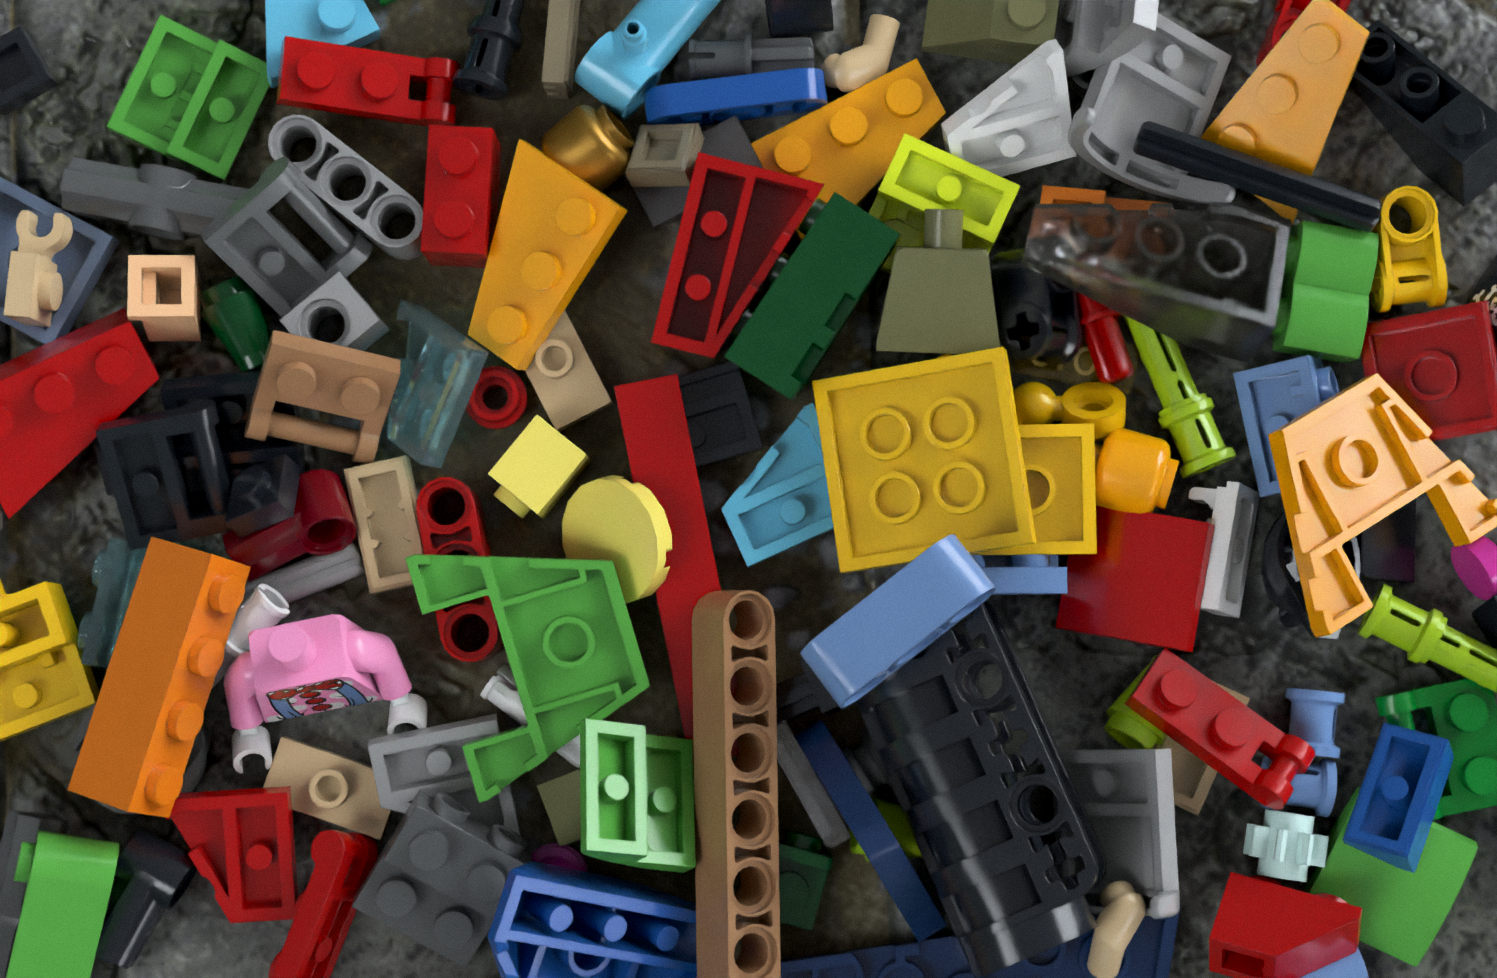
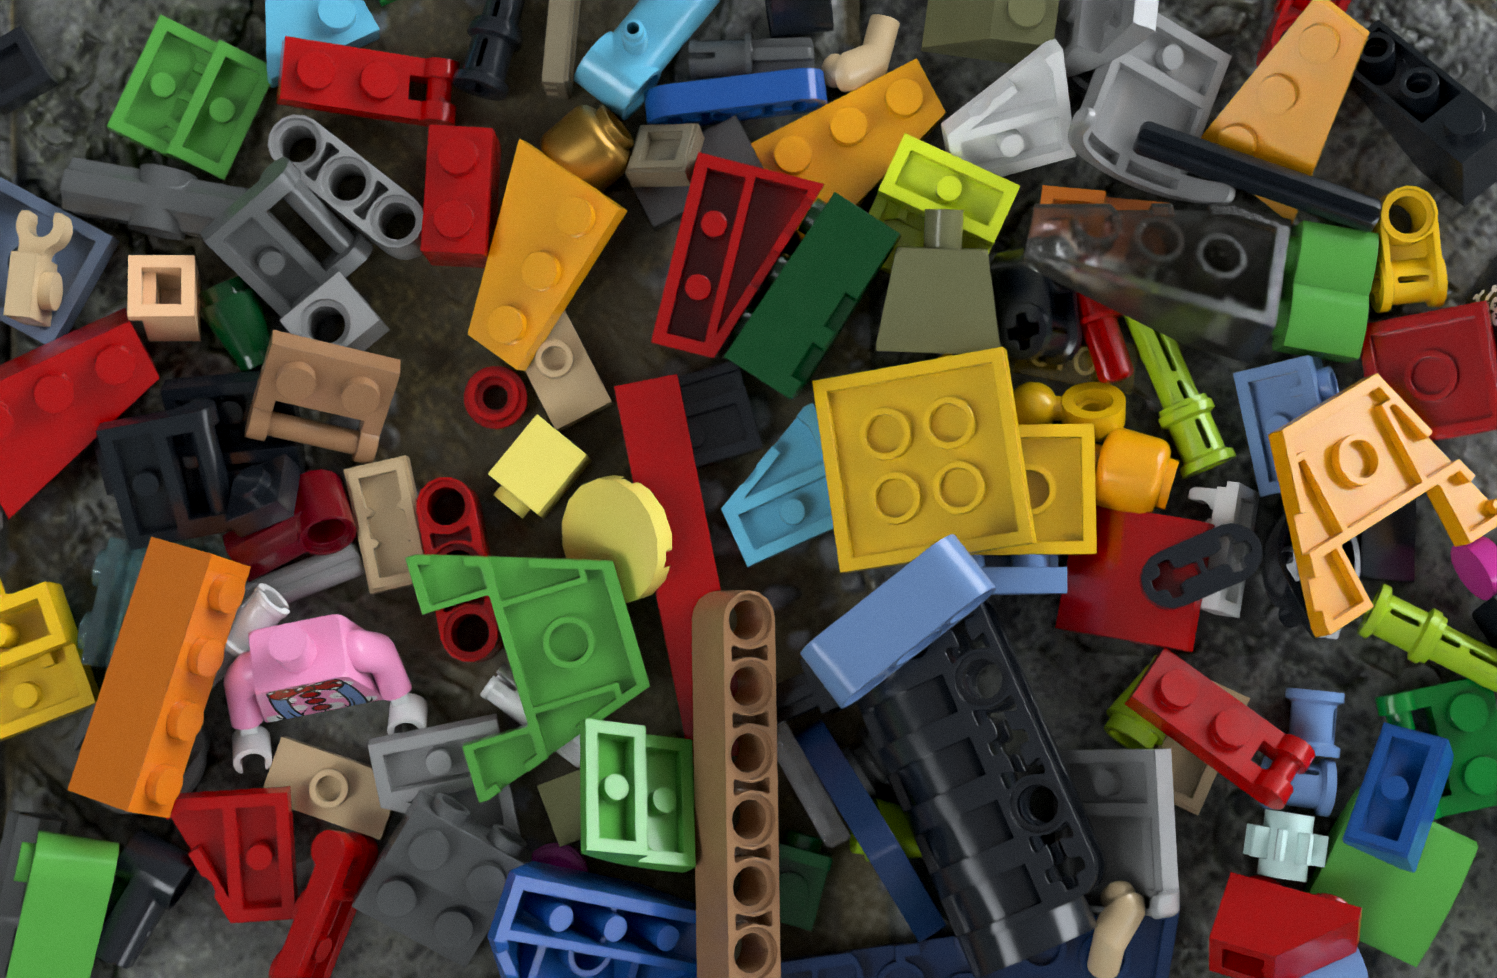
clear light blue wing [387,300,489,468] -> none
none -> black beam [1139,523,1263,610]

